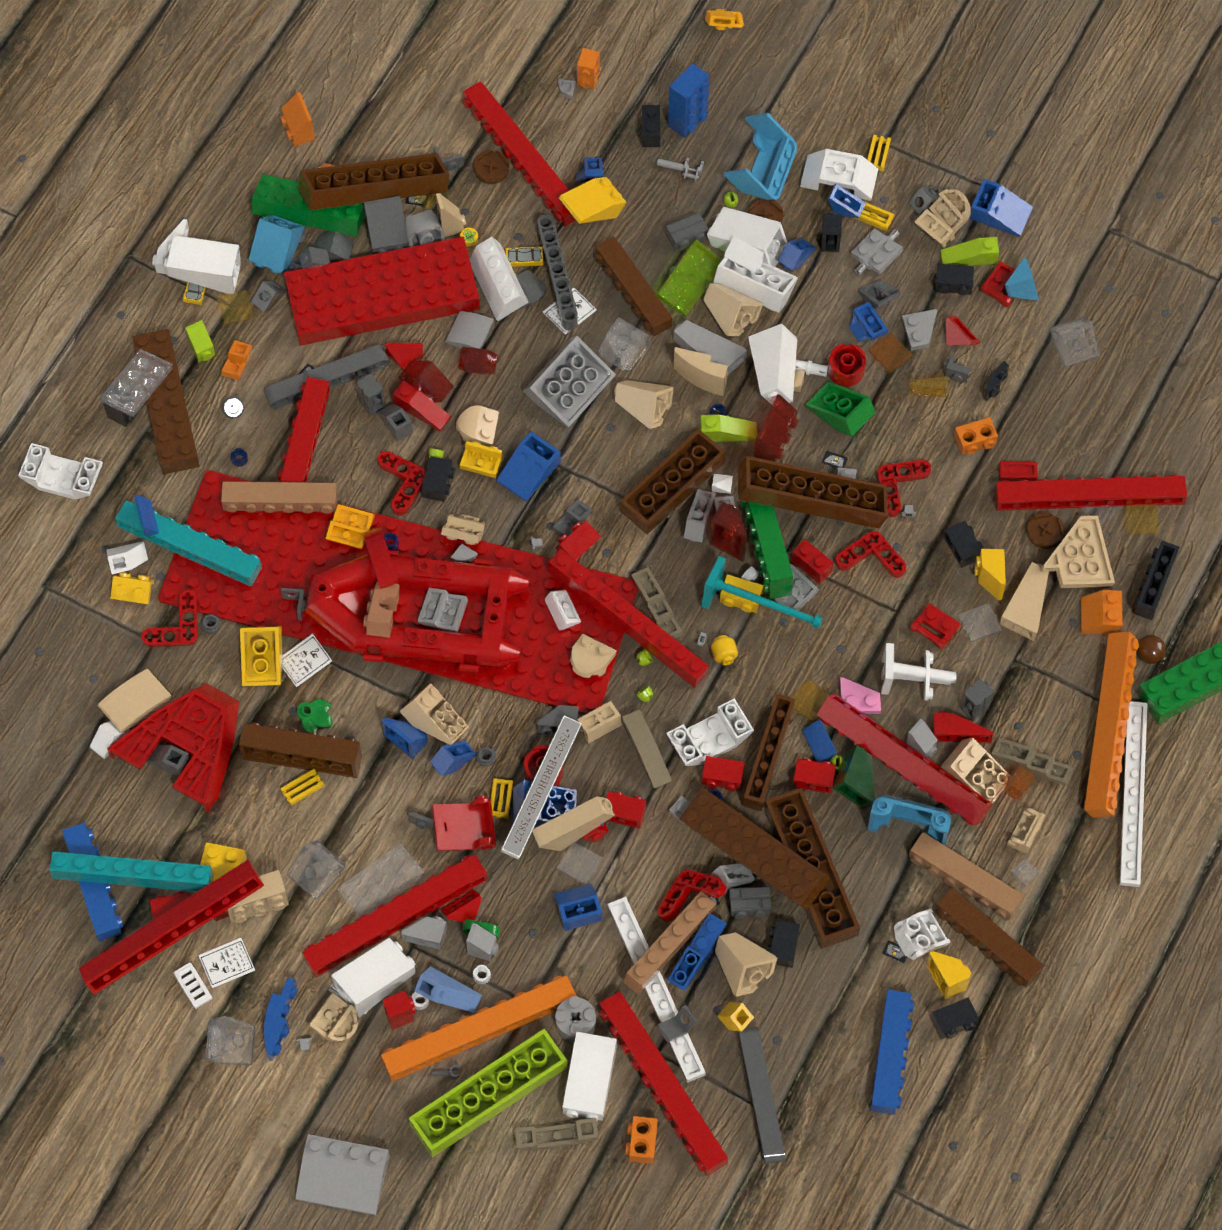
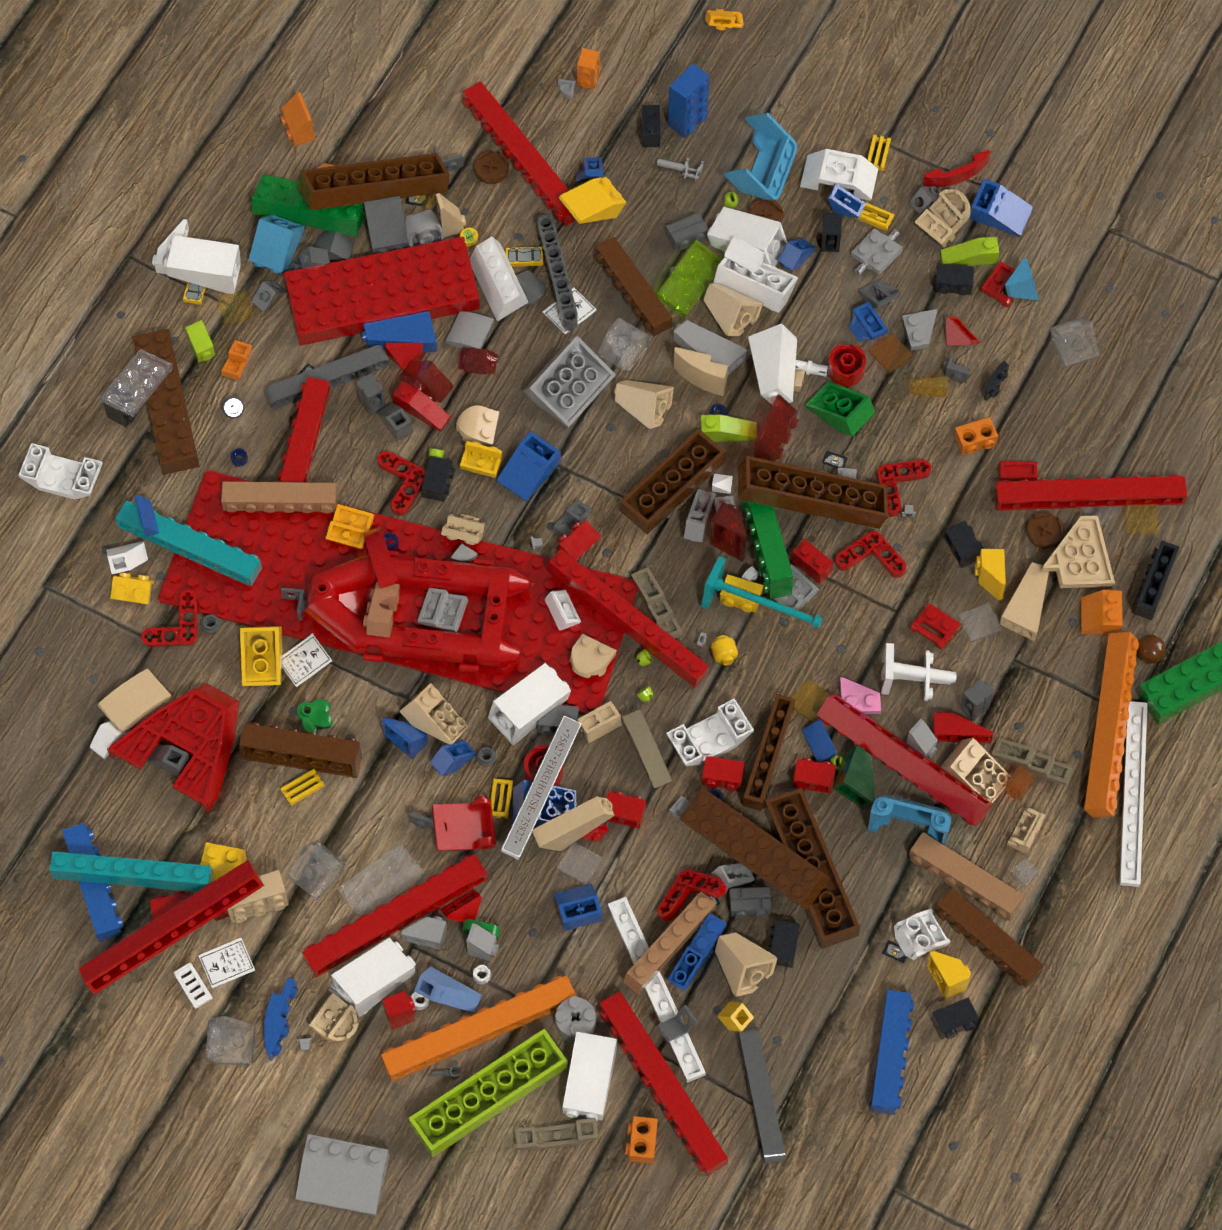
none -> blue slope [361,311,437,352]
none -> white slope [488,663,571,746]
none -> red slope [922,149,990,187]

